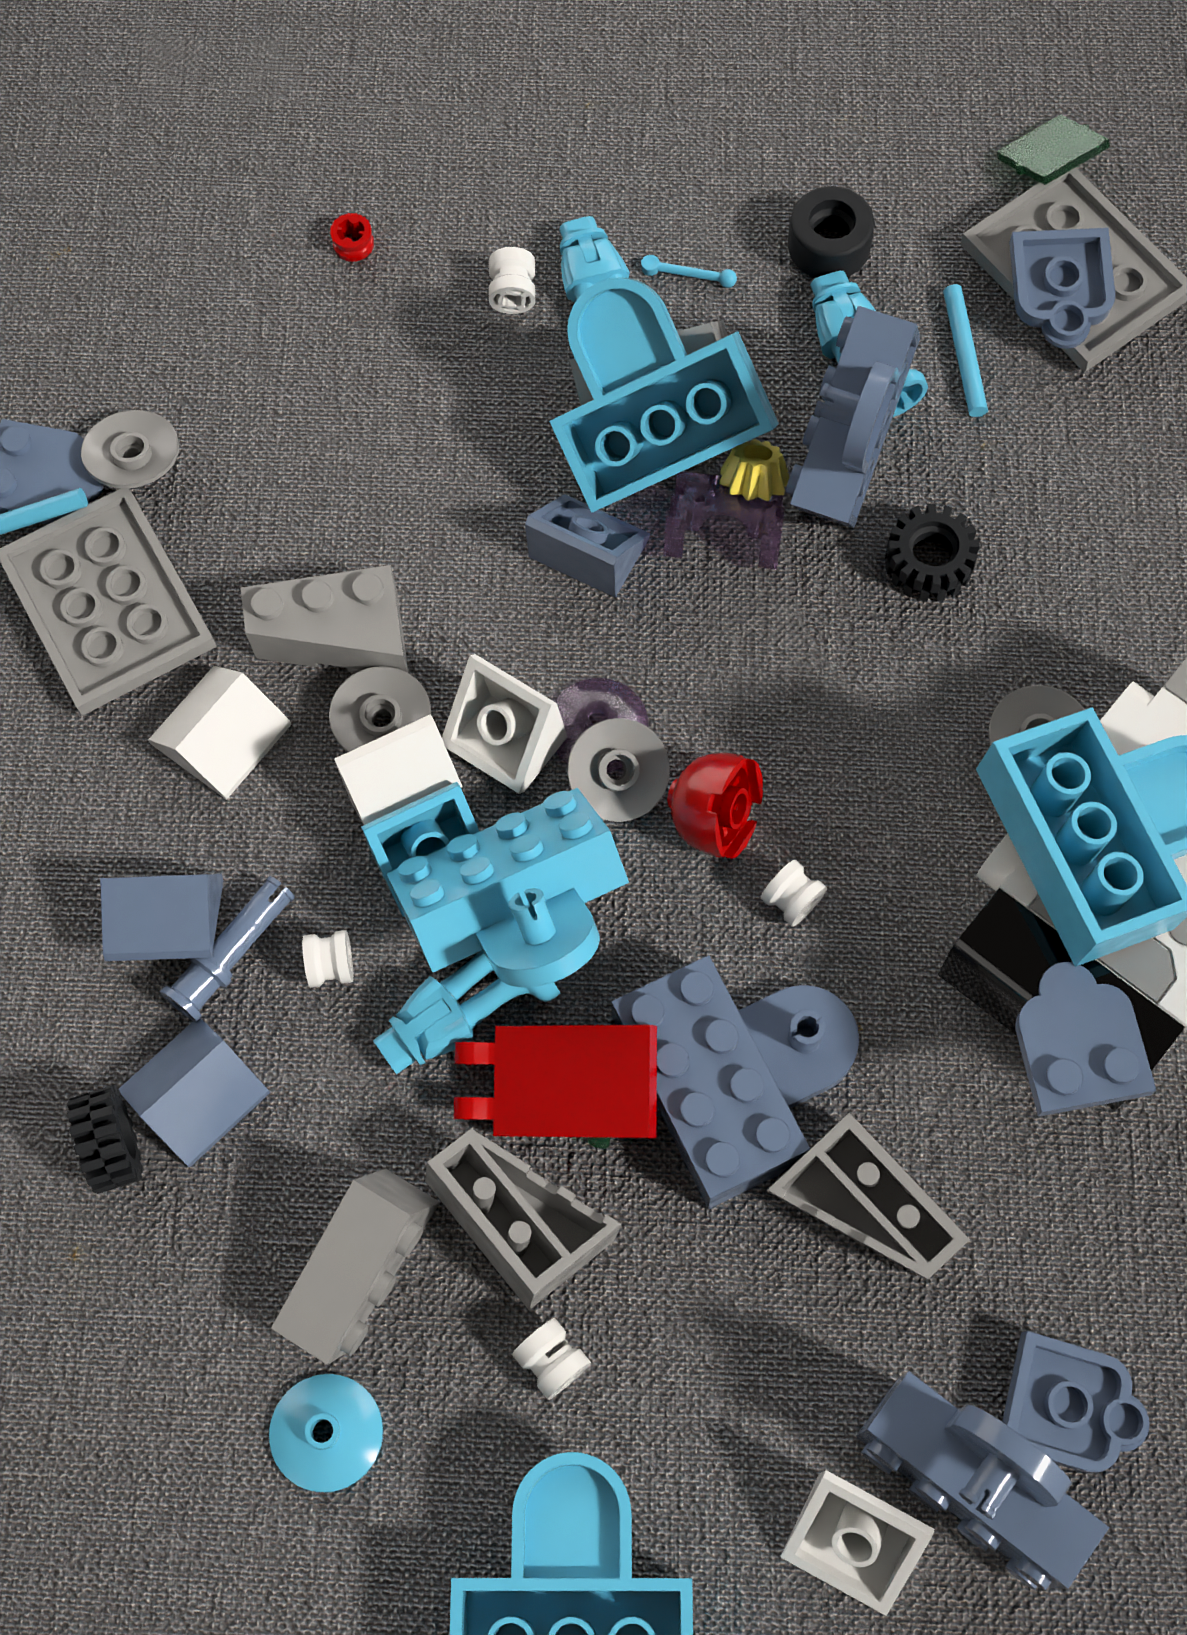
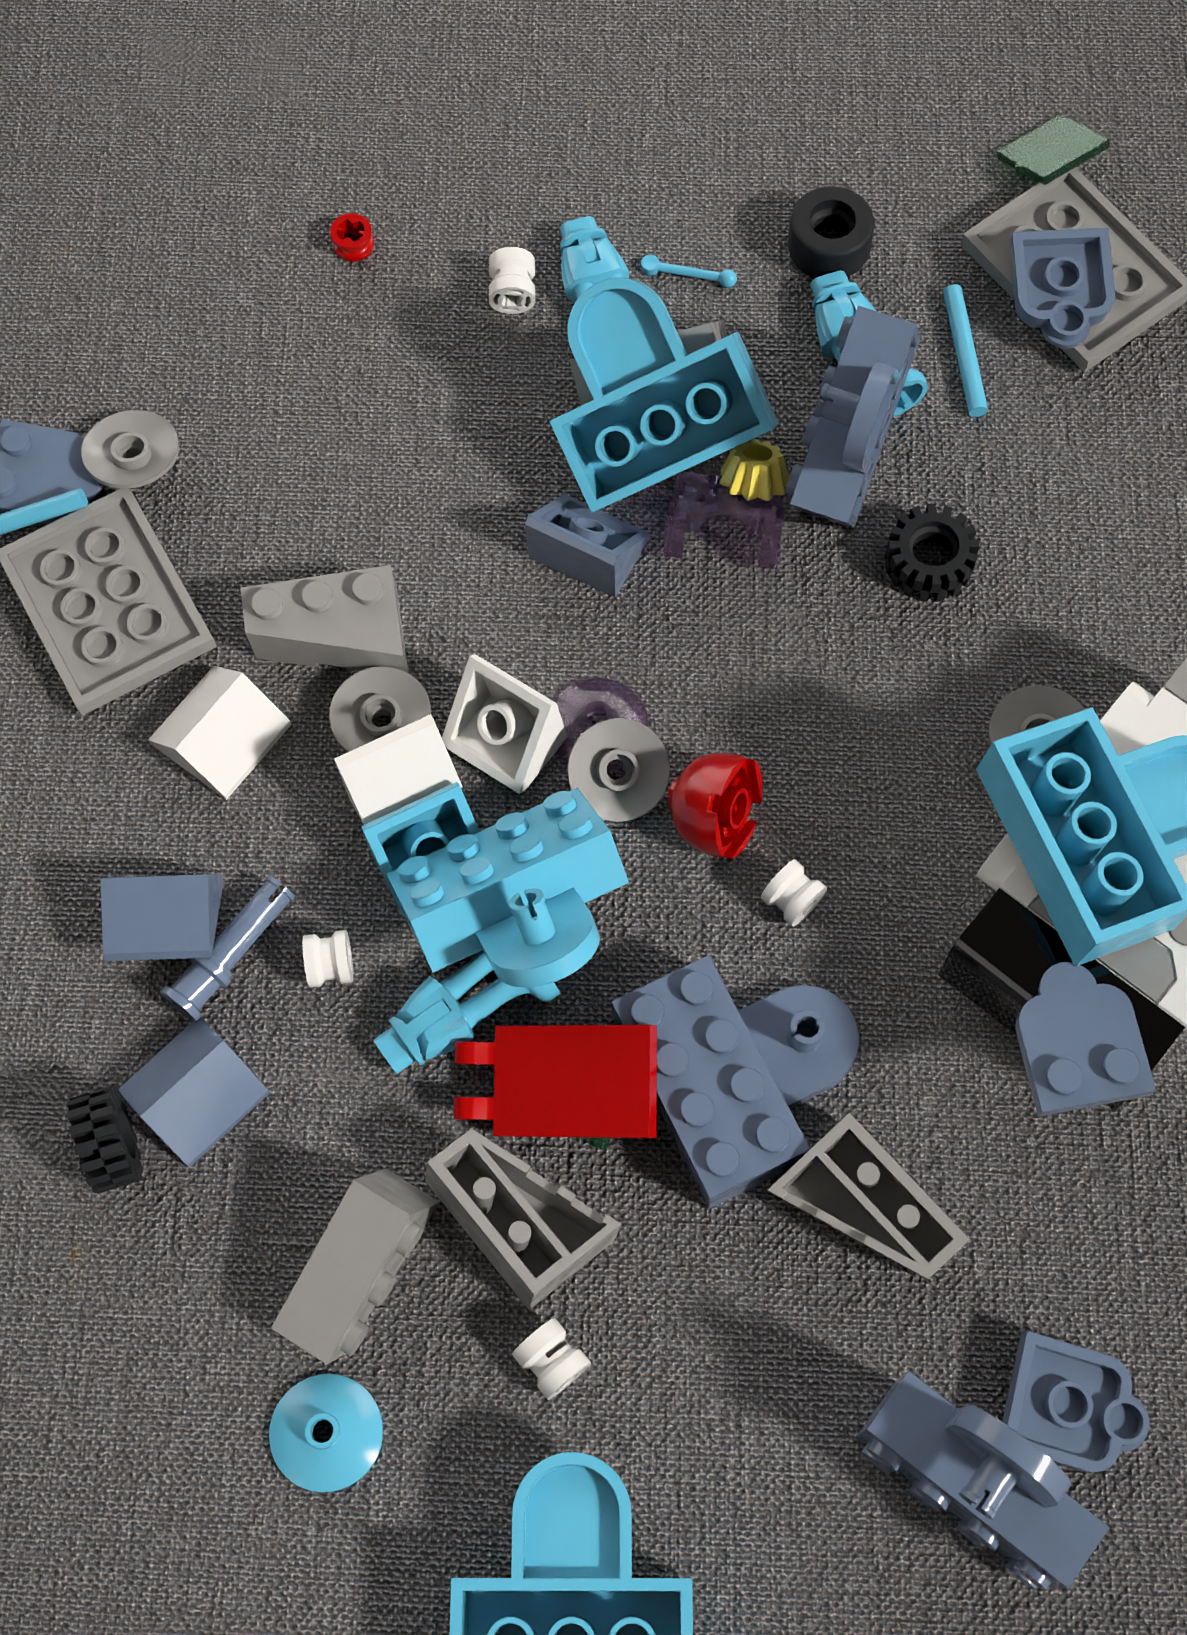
white slope [781,1470,935,1616] -> none

